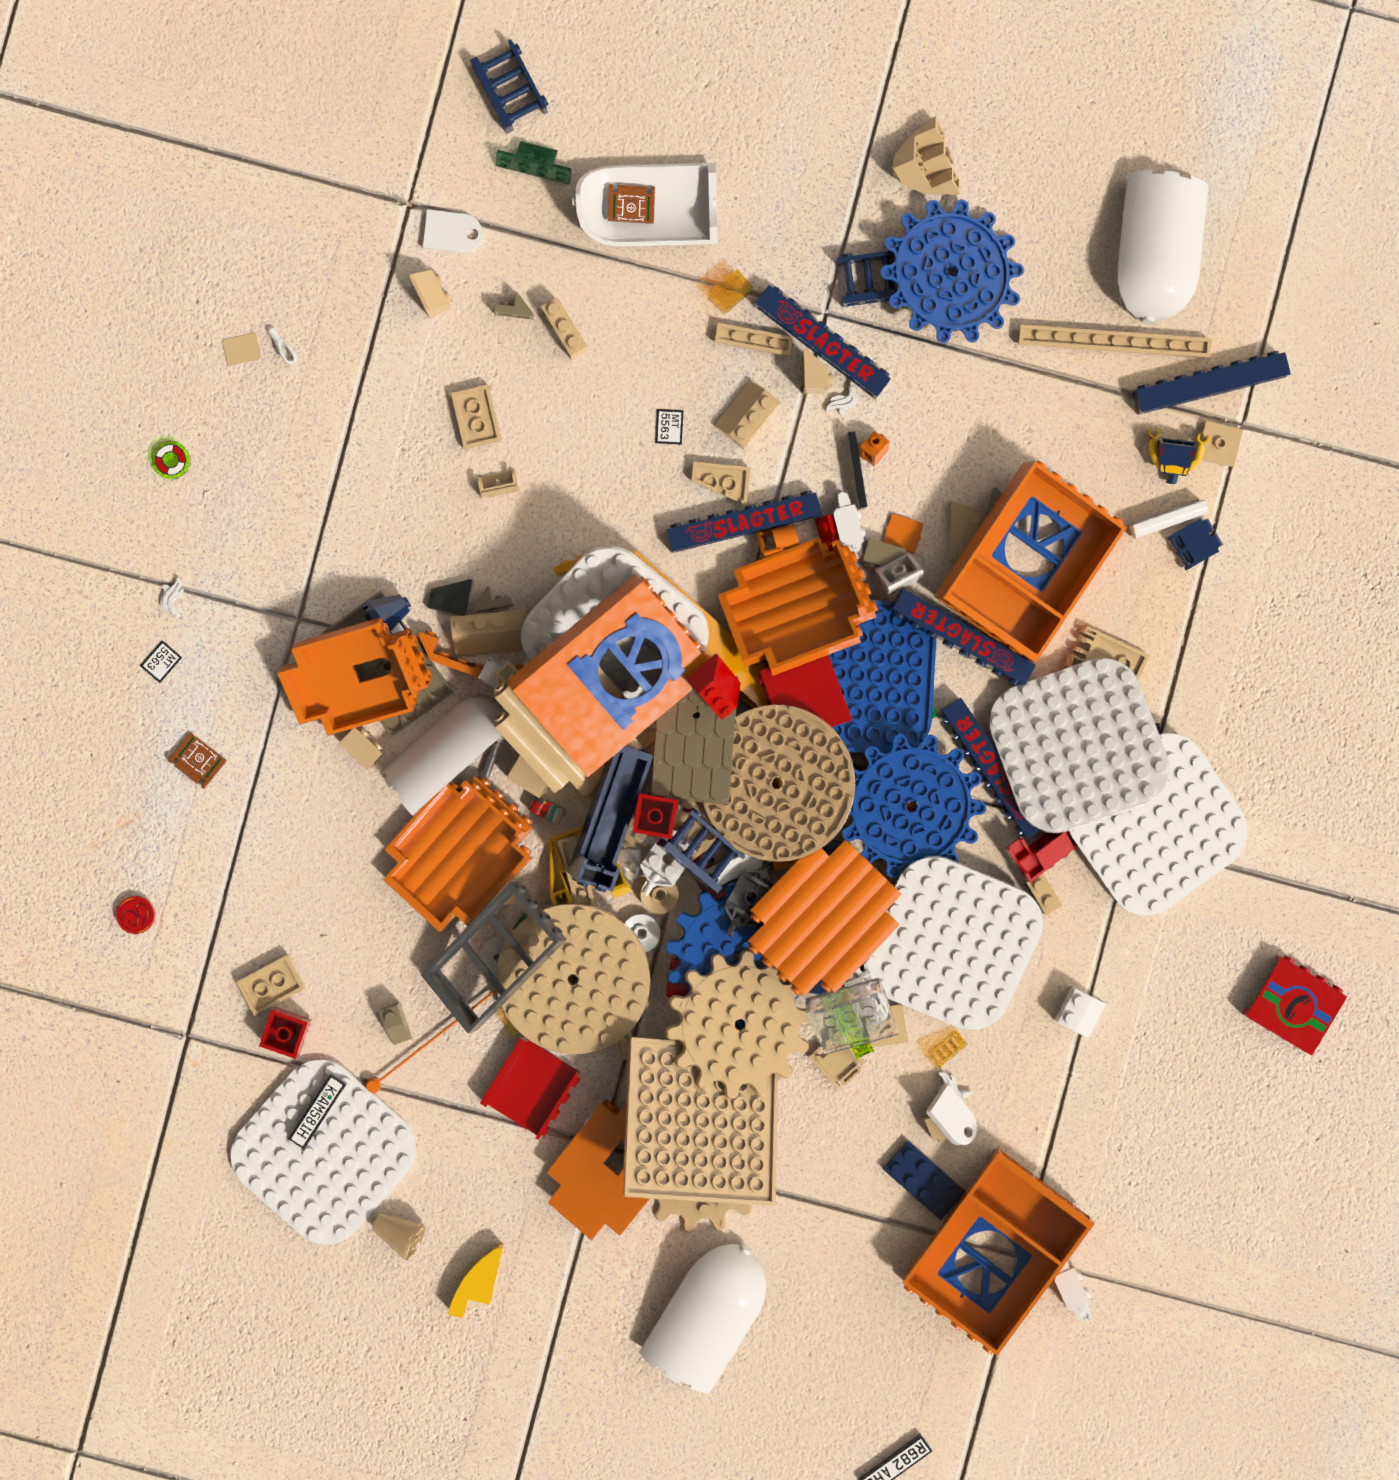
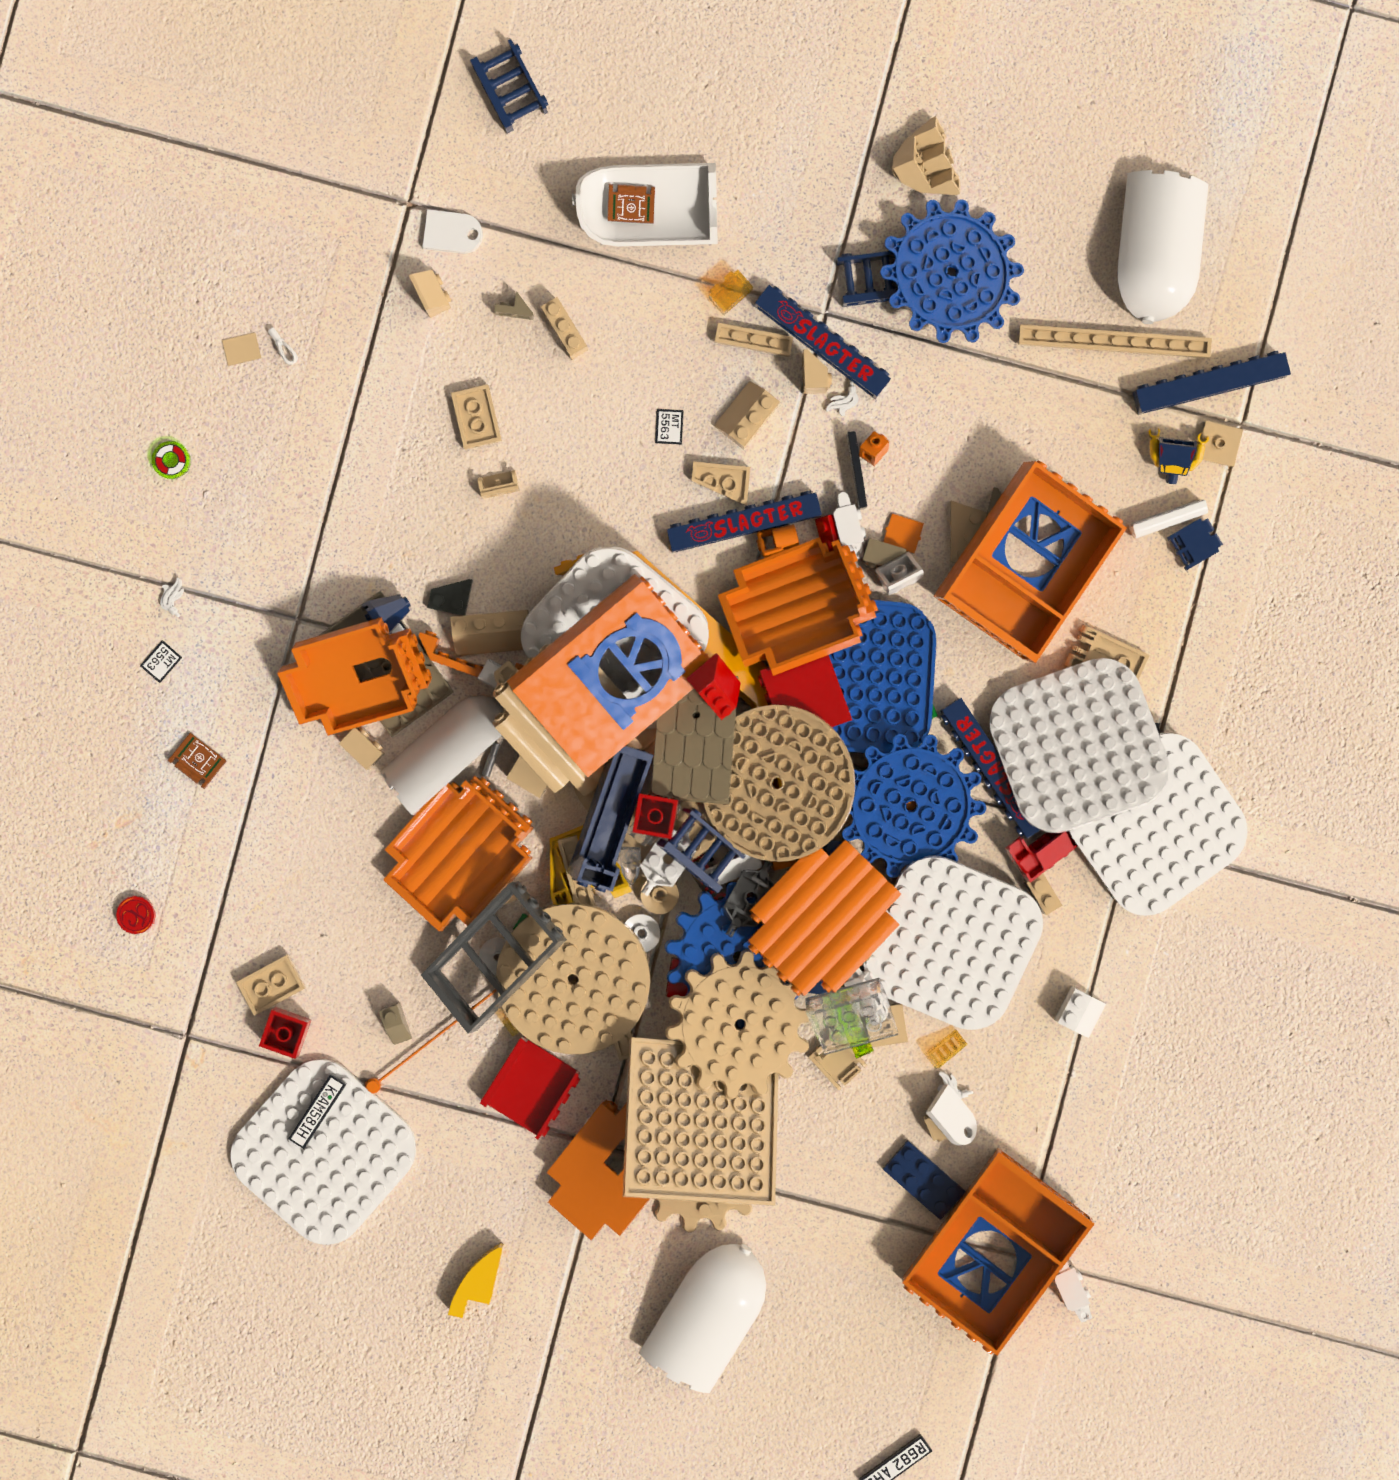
tan cone [371,1213,426,1260] -> none
dark tan slope [473,585,513,613] -> none
clear green bracket [495,141,572,184] -> none
leg [527,795,566,826] -> none
dark blue brick [889,589,1036,686] -> none
red panel [1241,955,1347,1056] -> none

